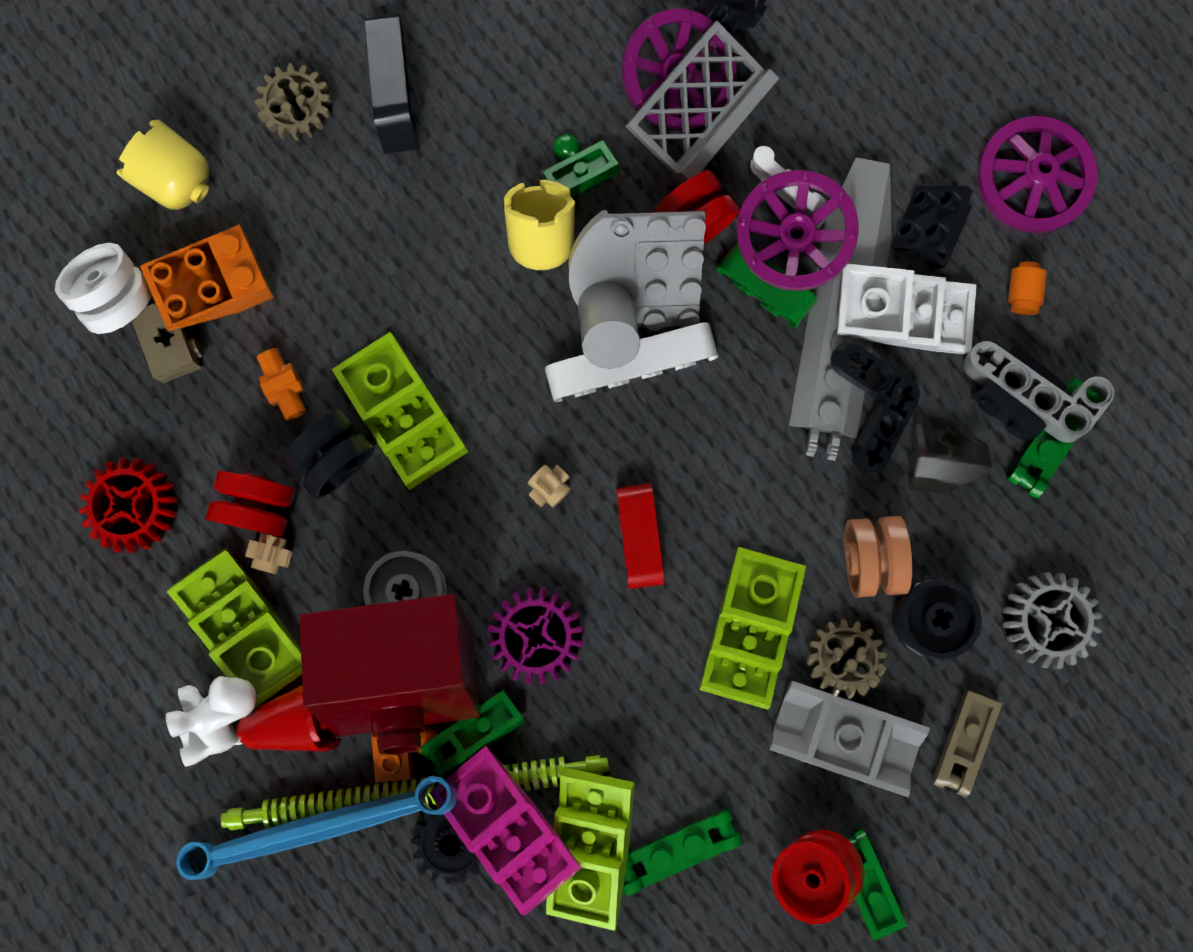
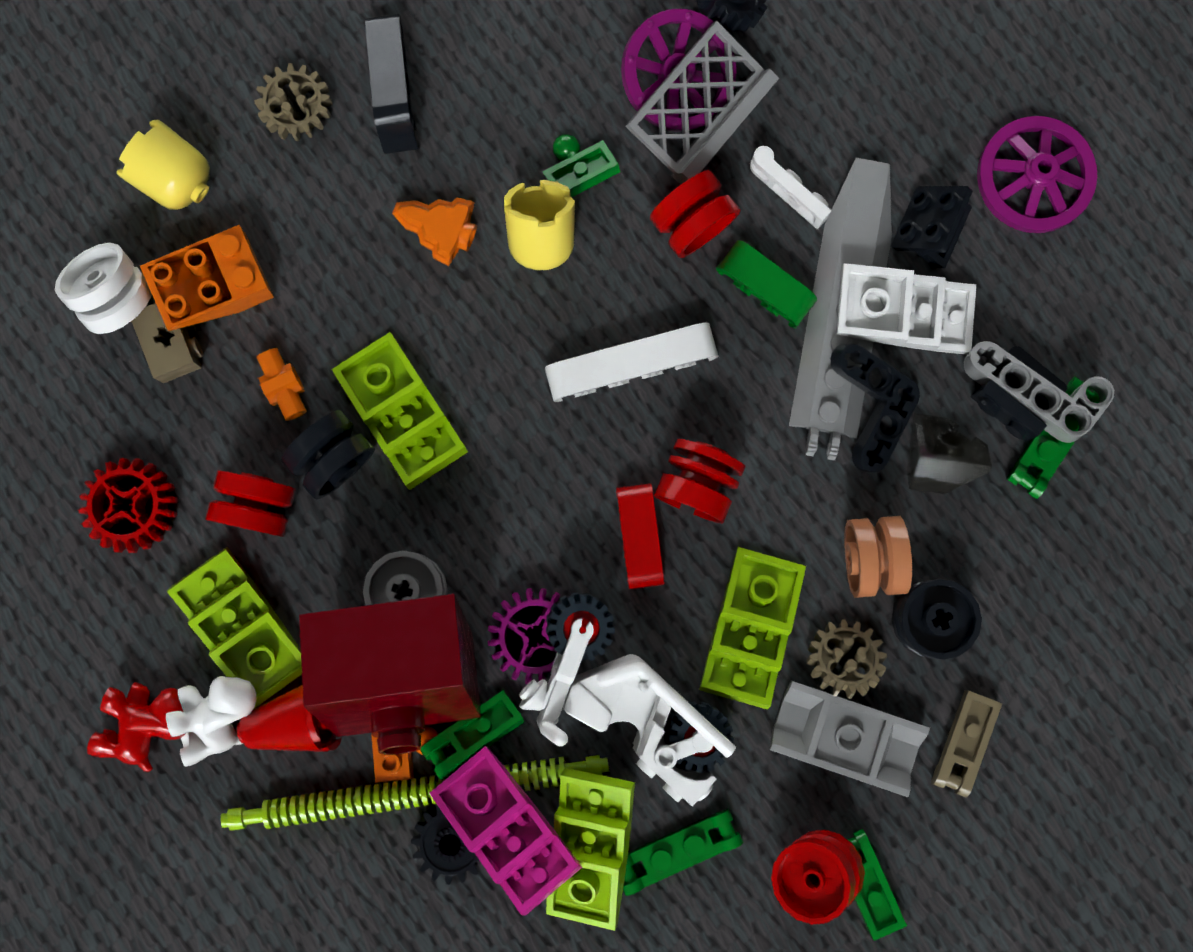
dark azure piece [176,776,457,880] -> none
tan gear [245,533,293,575] -> none
tan gear [527,464,571,508] -> none
light grey piece [568,210,706,369] -> none
magenta wheel [737,170,859,291] -> none
light grey gear [1002,572,1103,669] -> none
orange brick [1007,261,1047,315] -> none
none -> red animal [87,682,186,772]
none -> orange rock [392,197,477,266]
none -> white piece [519,593,736,806]
none -> red wheel [654,439,746,524]

